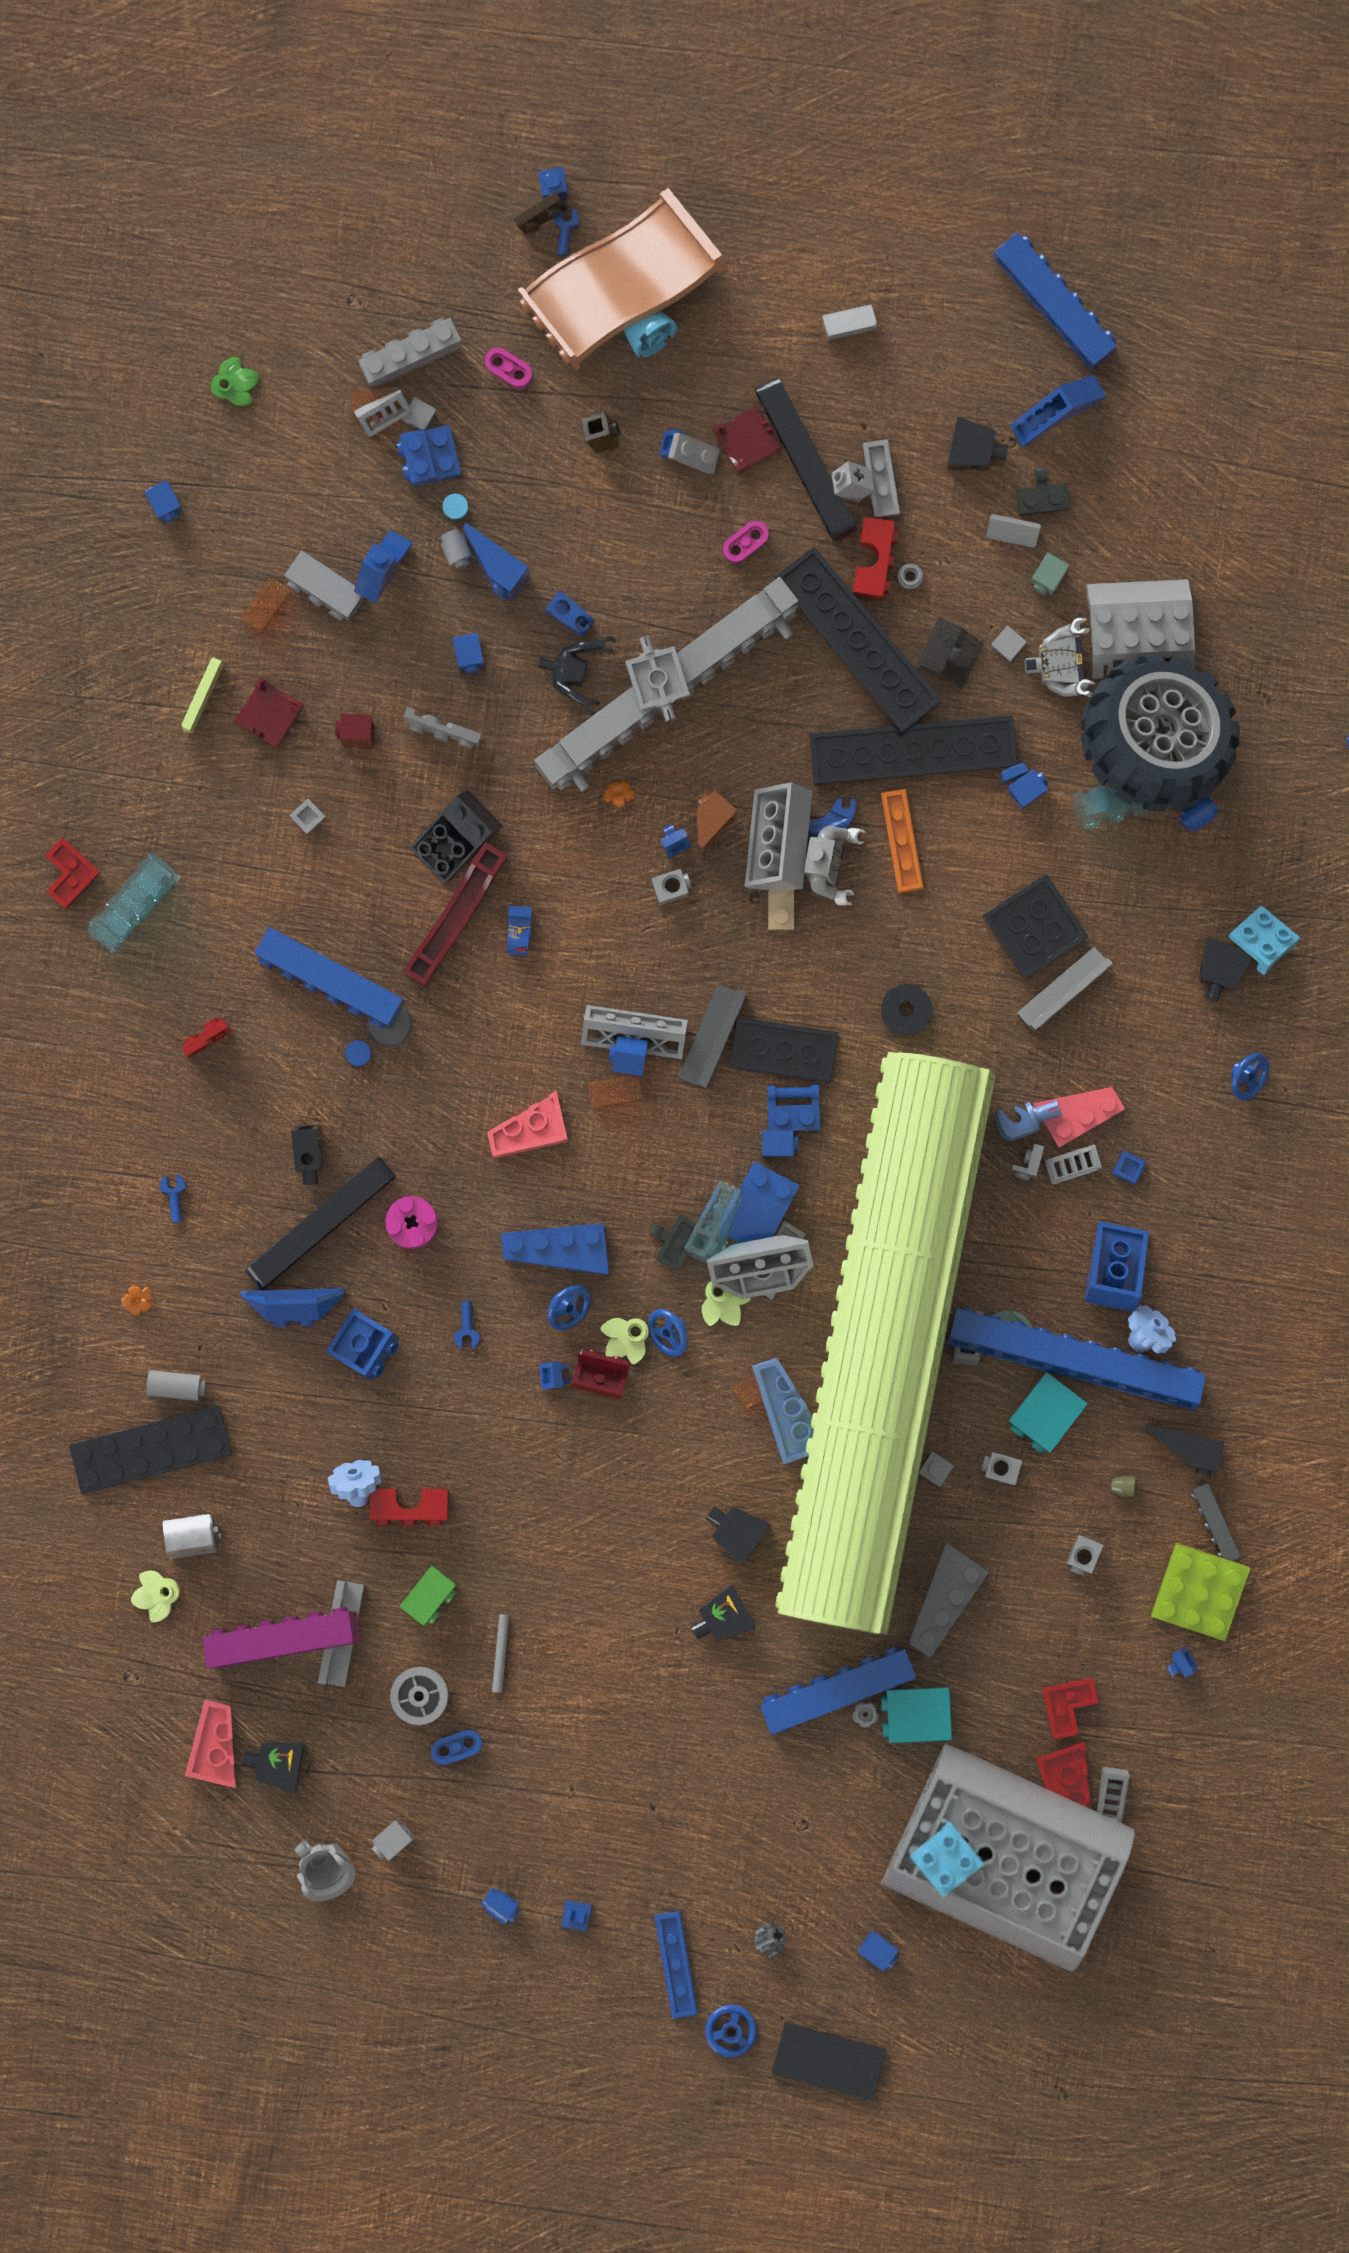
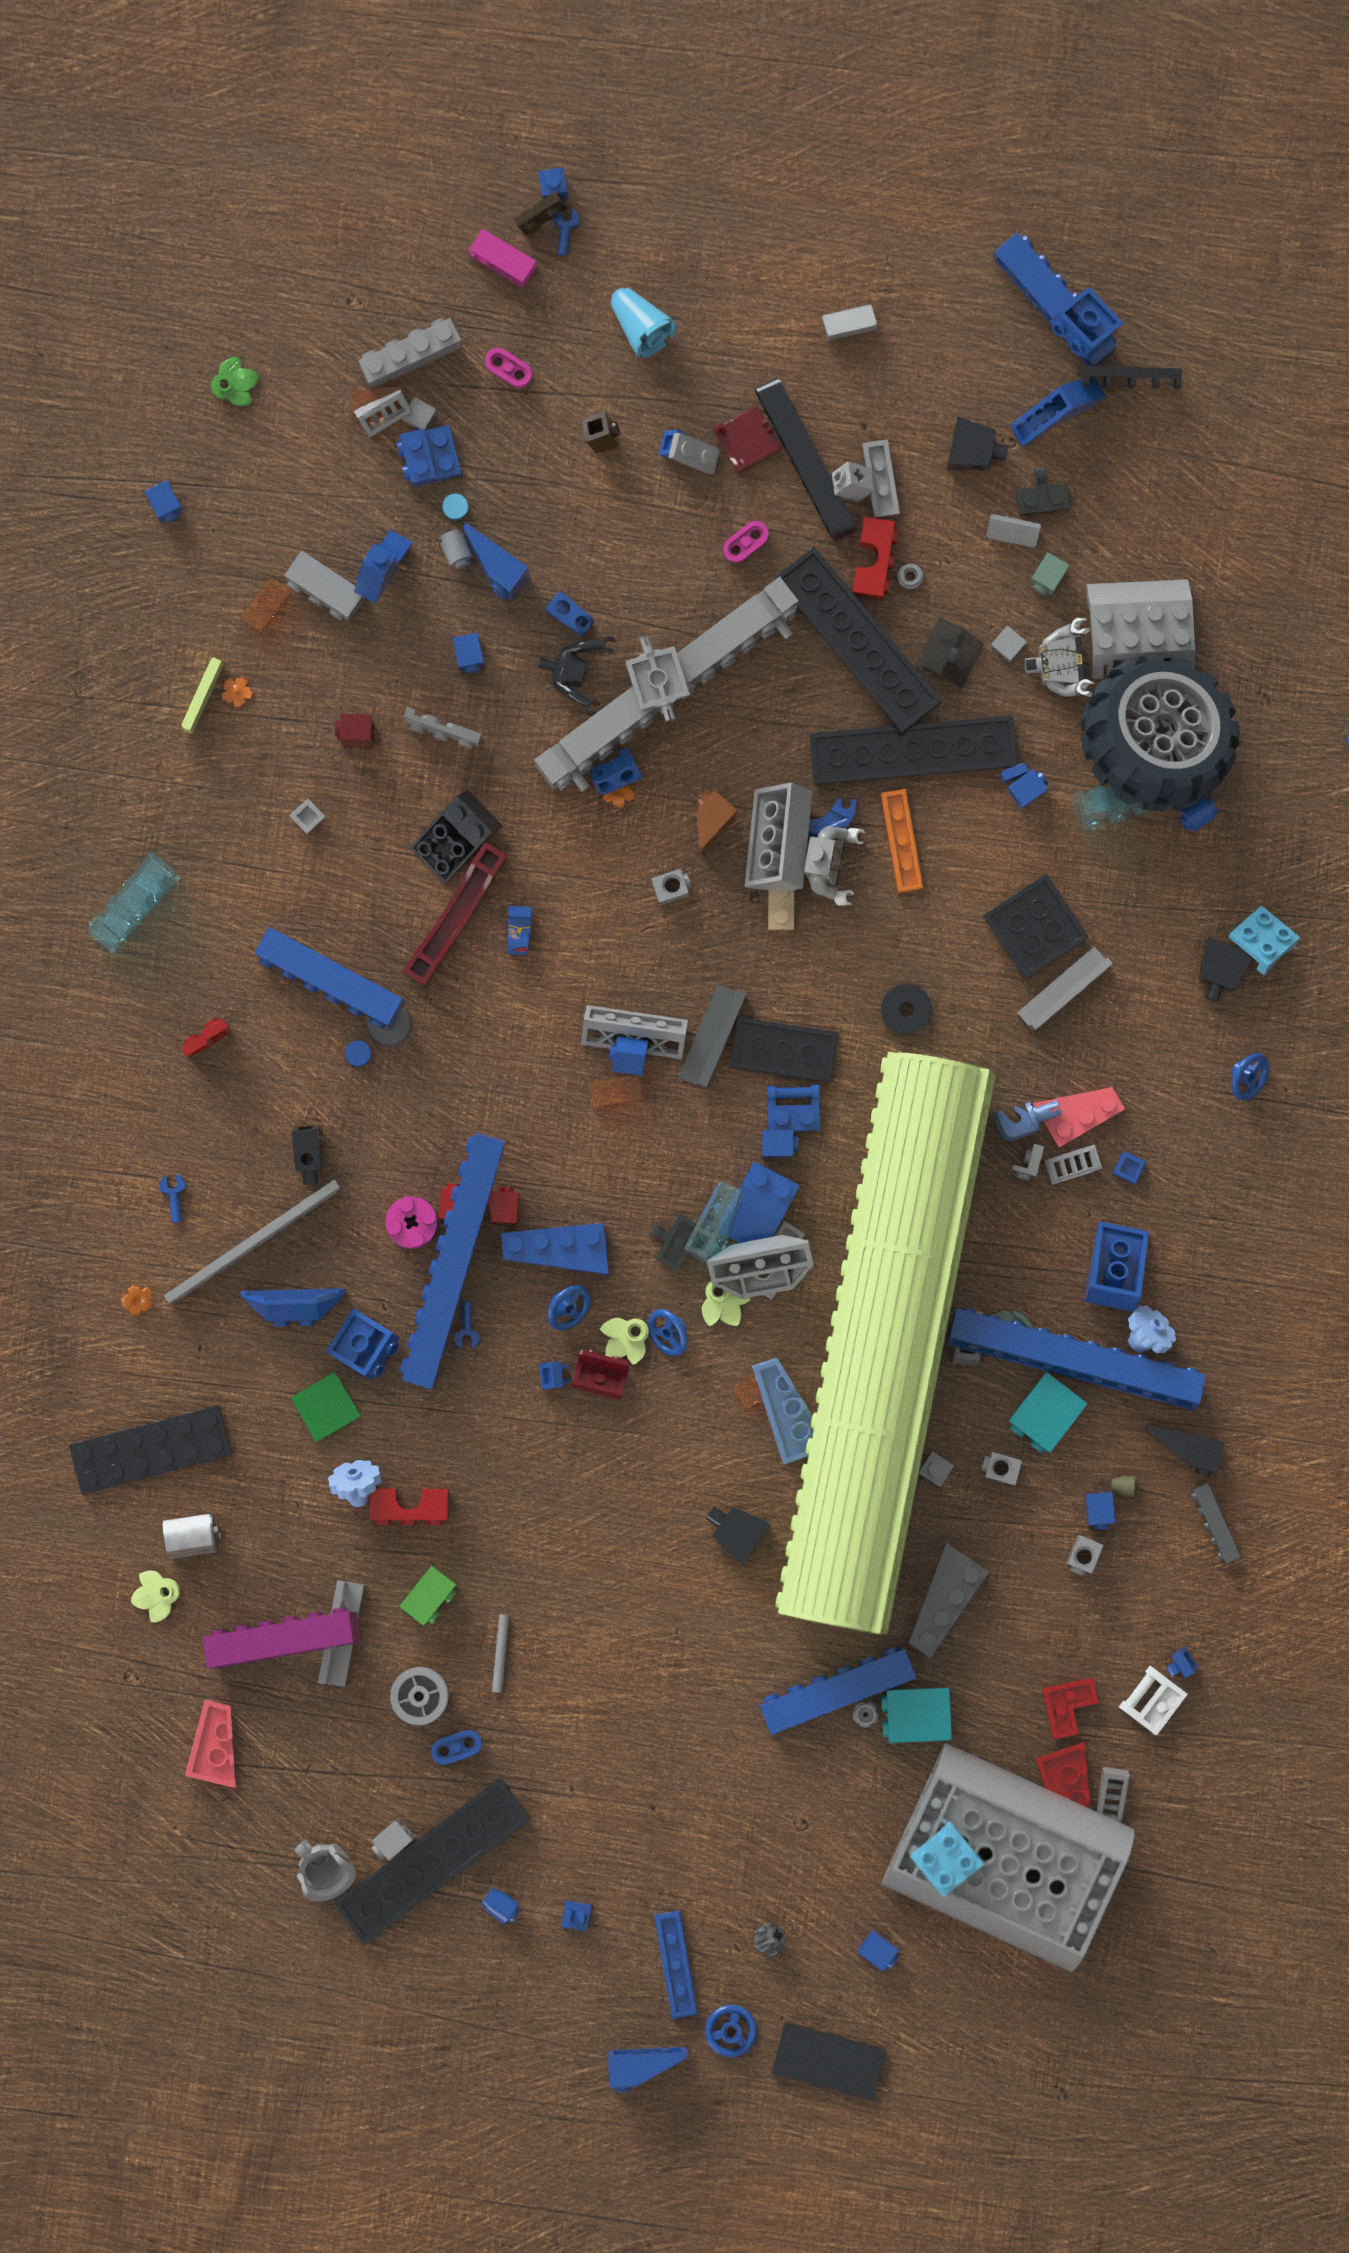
red plate [45,837,101,910] -> none
light grey brick [146,1370,206,1401] -> none
dark red piece [234,677,304,749] -> none
black torso [242,1742,305,1793] -> none
black beam [245,1156,396,1291] -> none
coral wing [487,1091,568,1159] -> none
panel [518,188,727,370] -> none
blue tile [661,824,691,858] -> none
black torso [690,1584,756,1642] -> none
lime plate [1151,1543,1250,1641] -> none
none -> light grey tile [164,1179,341,1304]
none -> orange plant [221,677,253,708]
none -> green tile [291,1372,361,1442]
none -> black plate [334,1777,531,1945]
none -> blue brick [400,1132,506,1389]
none -> red arch [439,1184,519,1225]
none -> dark pink piece [469,228,537,288]
none -> blue leg [590,747,643,794]
none -> blue slope [608,2047,687,2092]
none -> blue plate [1050,287,1124,359]
none -> black hinge [1077,366,1182,389]
none -> blue brick [1084,1492,1115,1530]
none -> white plate [1119,1666,1188,1736]

